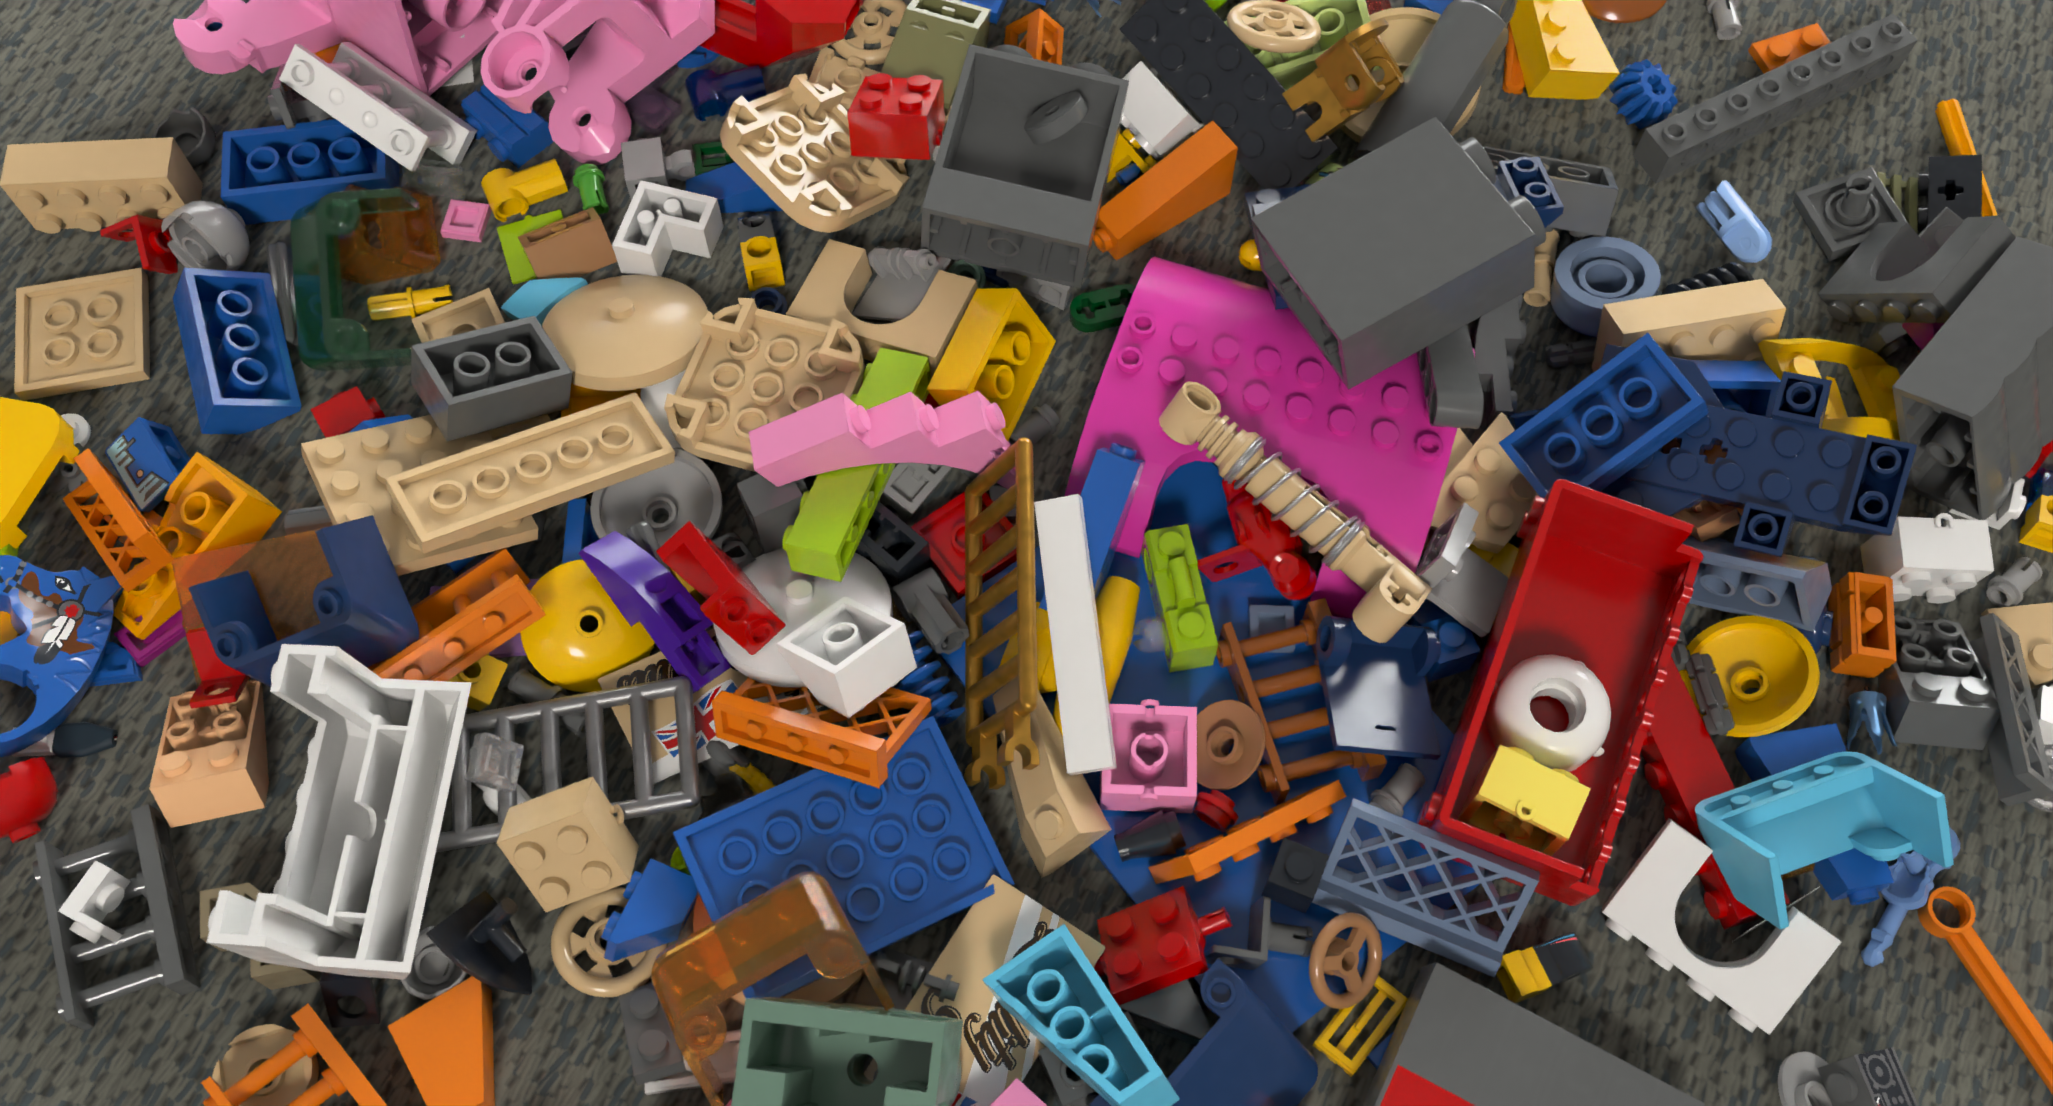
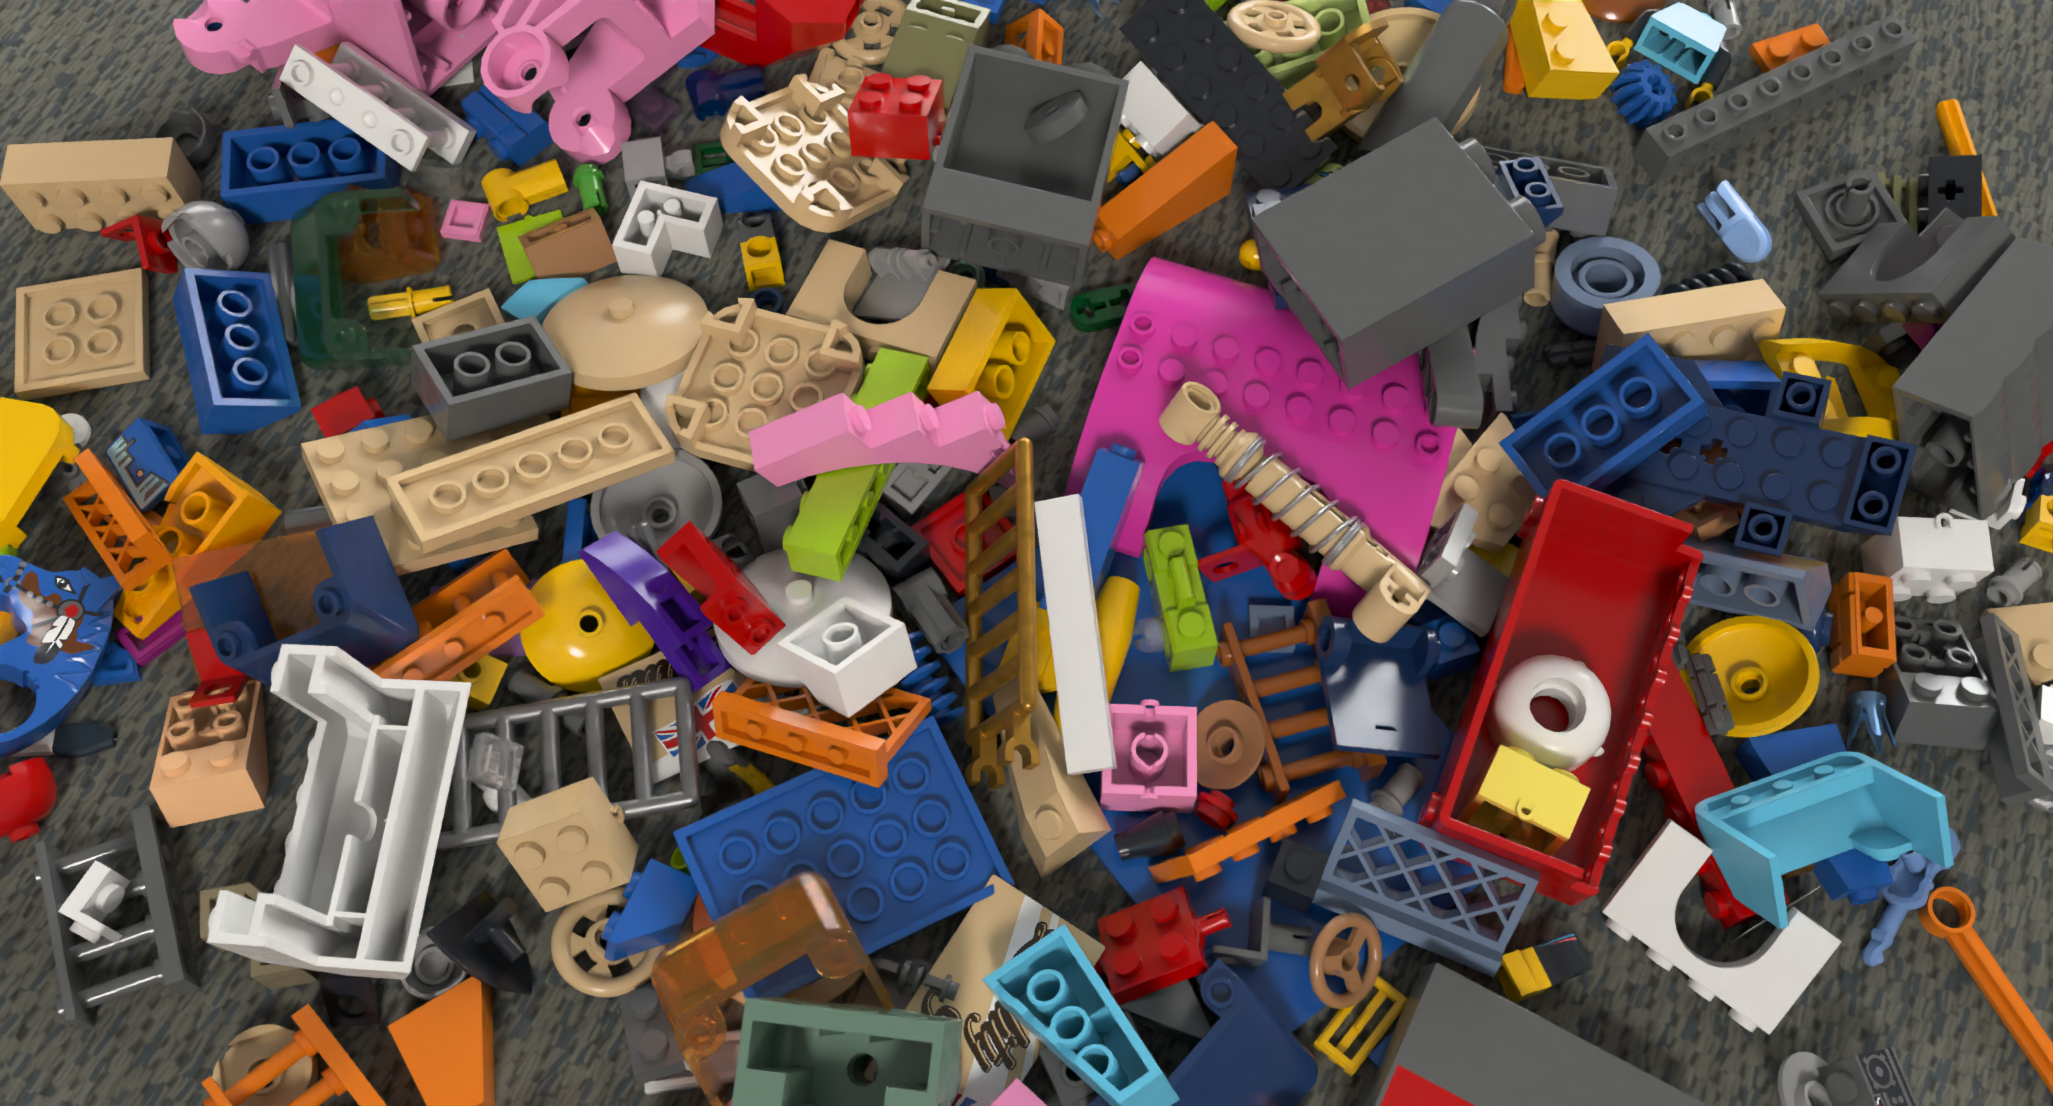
none -> medium azure torso [1607,2,1732,110]

